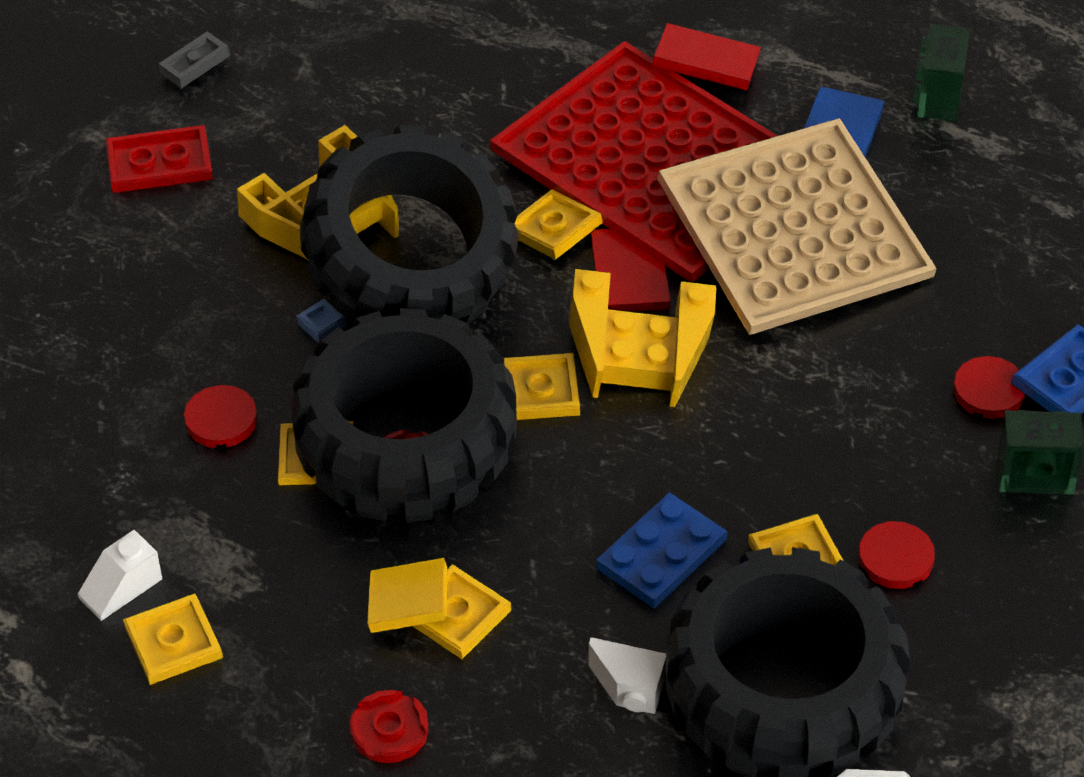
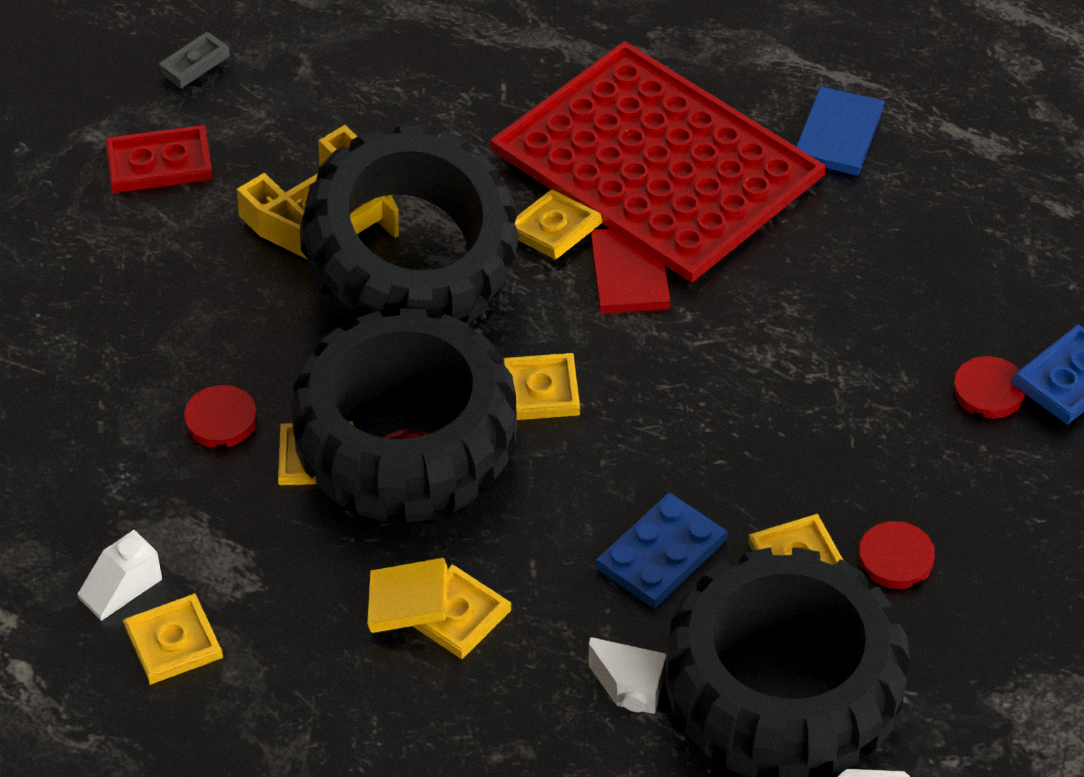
medium blue tile [296,299,347,343] -> none
red tile [349,690,429,763] -> none
yellow wedge [569,269,716,407] -> none
red tile [652,23,761,90] -> none
tan plate [657,118,937,335] -> none
clear green brick [912,24,970,122] -> none
clear green brick [997,410,1084,494] -> none

